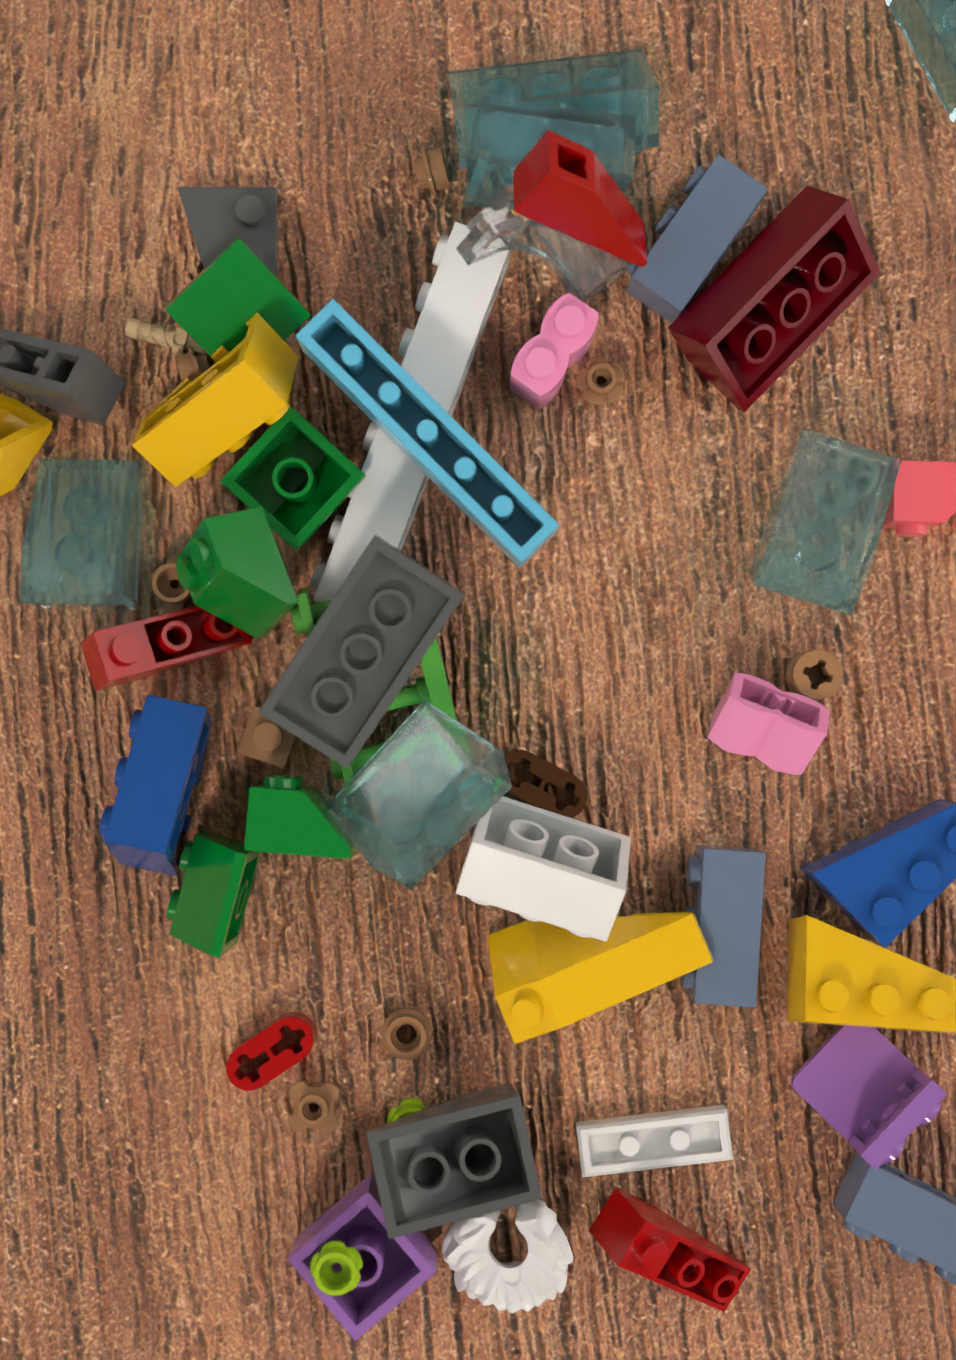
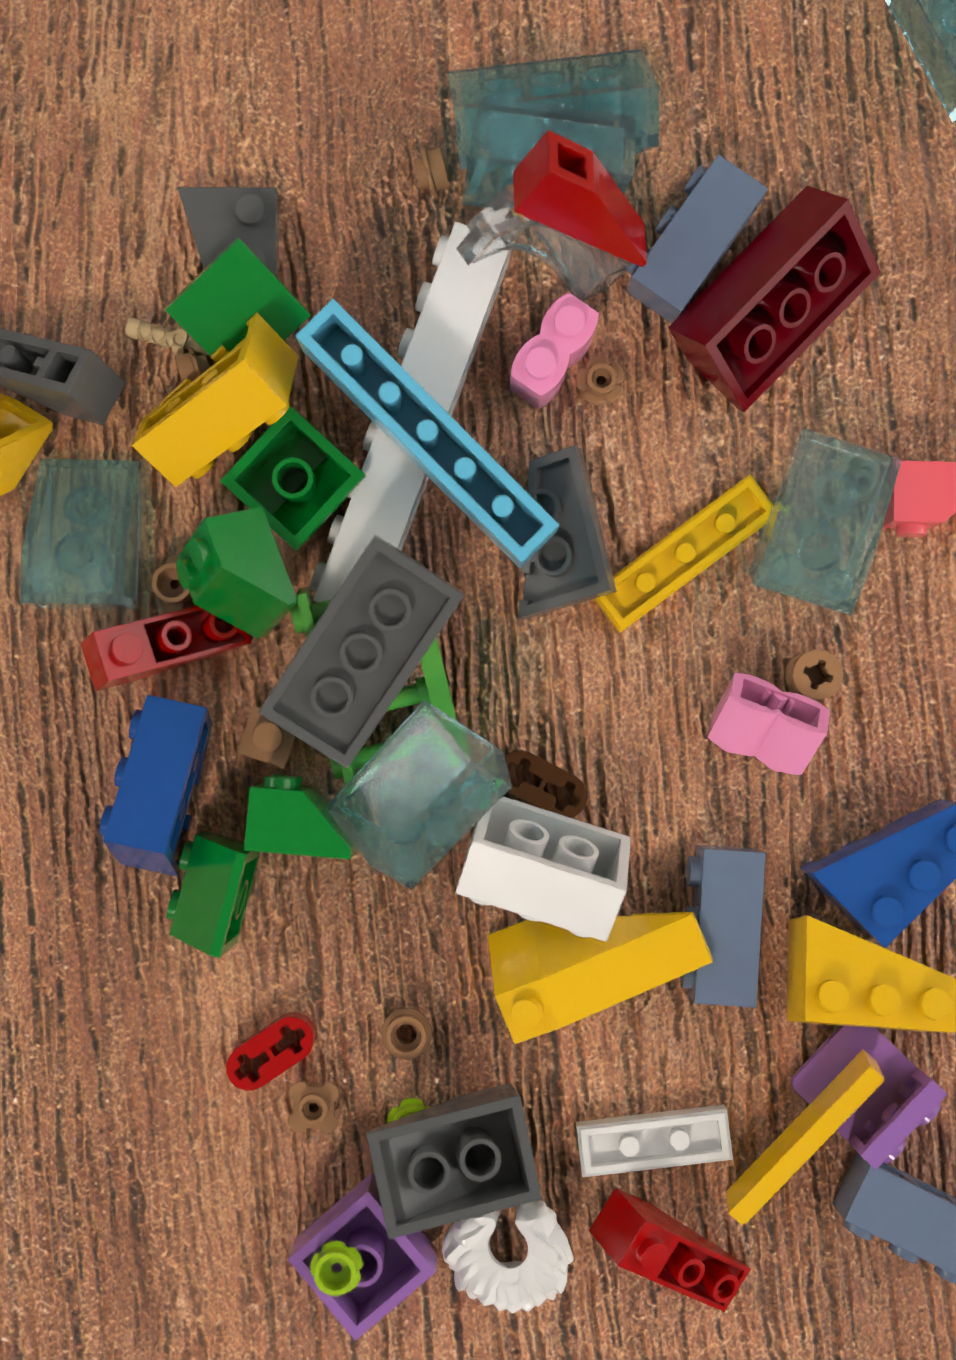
none -> dark grey wing [518,445,617,620]
none -> yellow tile [593,474,780,633]
none -> yellow tile [726,1049,884,1225]

